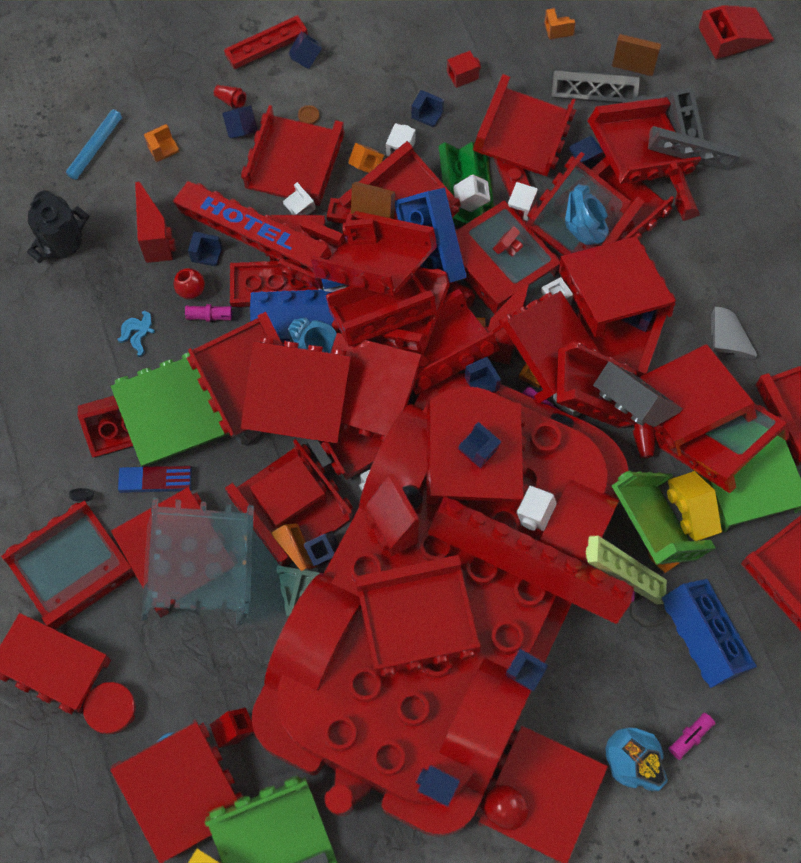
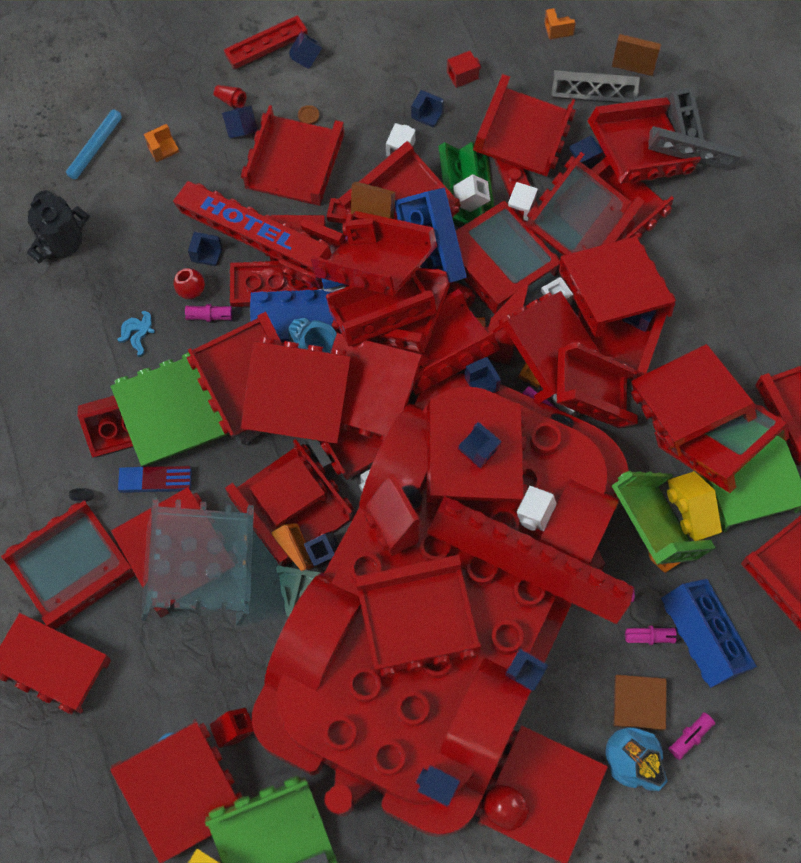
red tile [83,682,136,735] -> none
red slope [135,182,176,263] -> none
white panel [283,182,316,215] -> none
orange panel [348,142,384,173] -> none
red tile [492,226,523,256] -> none
dark azure helmet [565,184,609,245] -> none
yellowish green plate [586,536,667,604] -> none
dark grey slope [593,361,683,427] -> none
red cone [632,423,656,458] -> none
red slope [668,162,700,221] -> none
red slope [698,5,774,60] -> none
light grey slope [711,307,757,359] -> none
none -> dark orange tile [613,675,666,731]
none -> dark pink axle [625,625,676,645]

